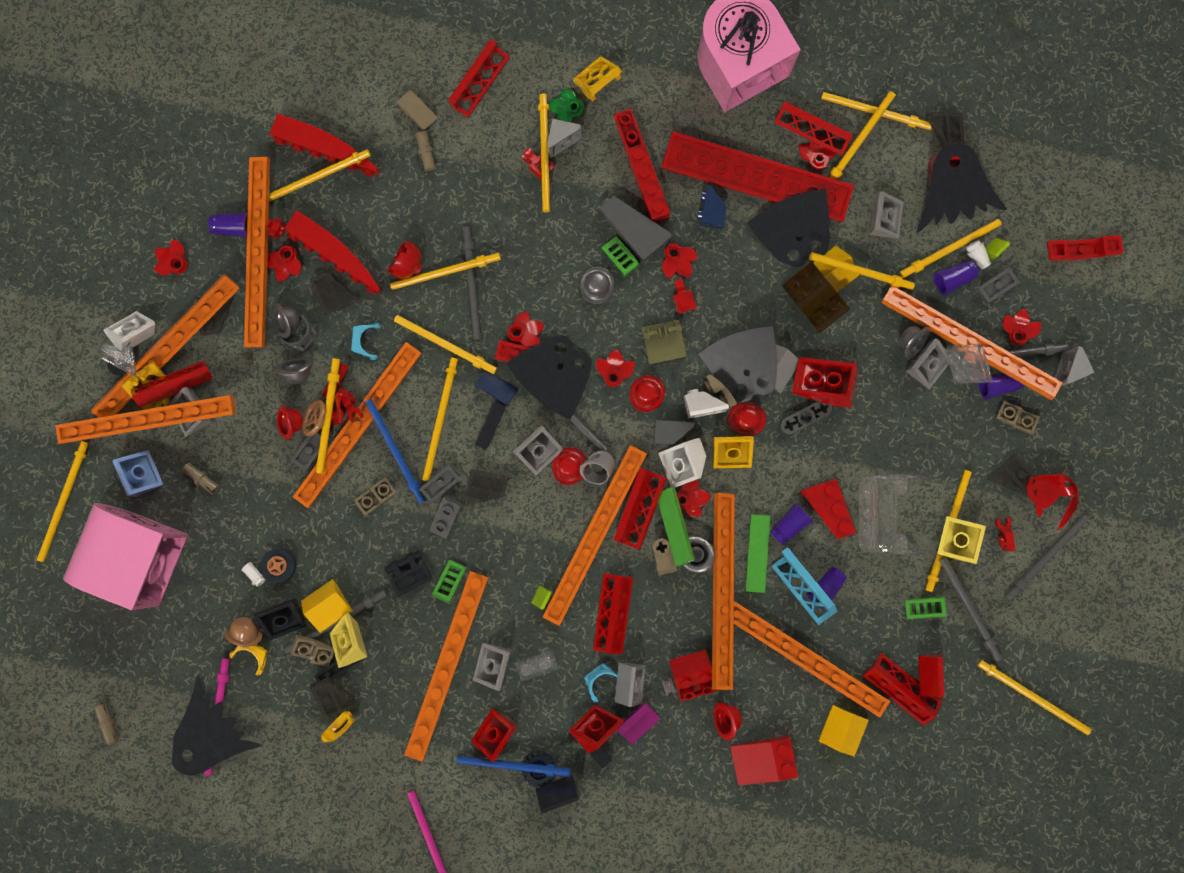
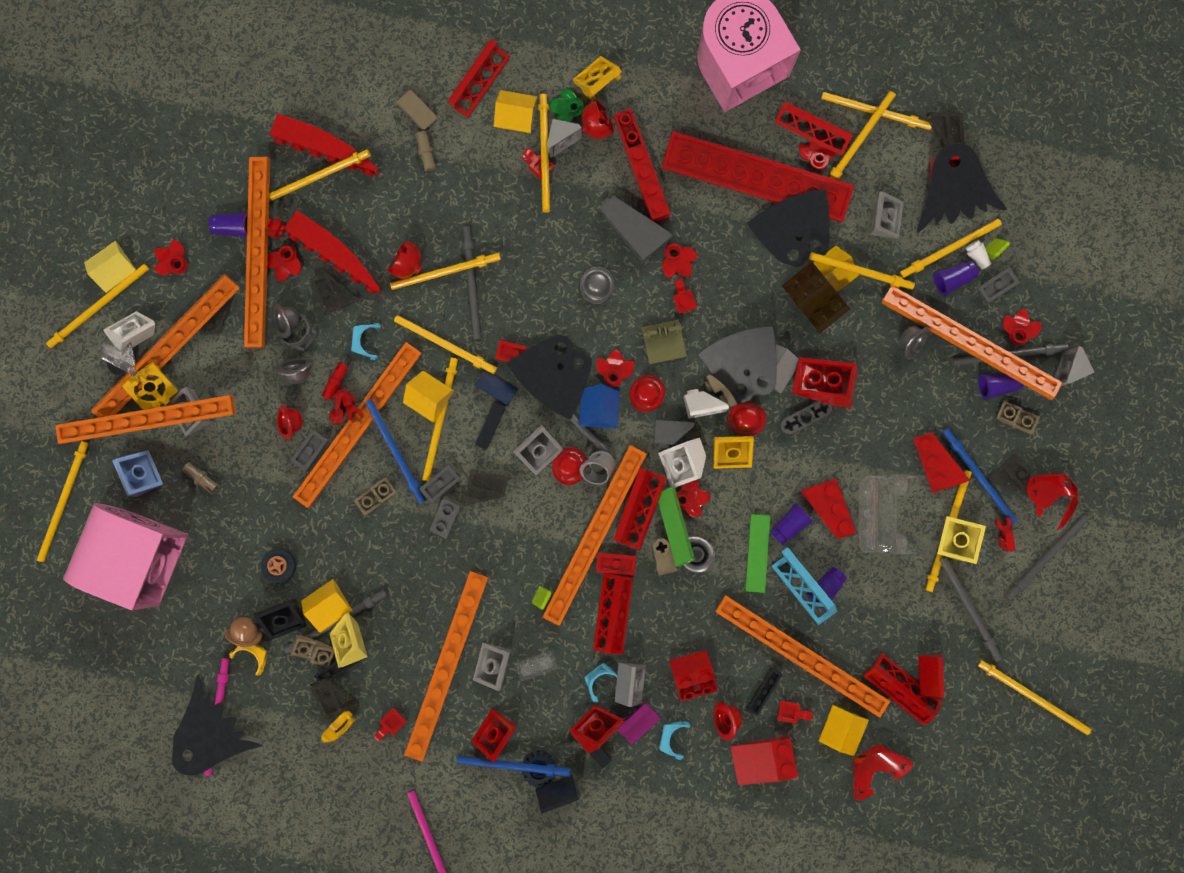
dark tan pin [94,703,118,745] -> none
red fence [130,360,213,408] -> none
white pin [242,562,266,587] -> none
medium nougat piece [302,400,326,436] -> none
yellow bar [316,358,340,474] -> none
black plate [384,550,433,597] -> none
bright green slope [432,560,467,604] -> none
red plate [507,312,544,347] -> none
bright green slope [601,236,640,278] -> none
clear bush [661,677,676,696] -> none
dark blue slope [697,185,727,230] -> none
orange plate [712,493,735,690] -> none
black plant [720,11,759,66] -> none
bright green slope [905,596,947,619] -> none
light grey slope [906,338,952,389] -> none
clear plate [945,344,992,384] -> none
red slope [1047,235,1124,261] -> none
none -> yellow bar [46,263,149,348]
none -> light yellow slope [84,241,136,293]
none -> red plate [373,707,407,742]
none -> yellow slope [403,371,454,423]
none -> yellow slope [494,90,537,133]
none -> blue slope [579,384,620,429]
none -> red cylinder [580,100,615,139]
none -> red plate [596,553,636,575]
none -> medium azure helmet [658,721,690,760]
none -> black piece [746,667,783,716]
none -> red plate [777,700,813,724]
none -> red piece [853,745,913,800]
none -> red wing [913,432,970,493]
none -> blue bar [942,428,1018,525]

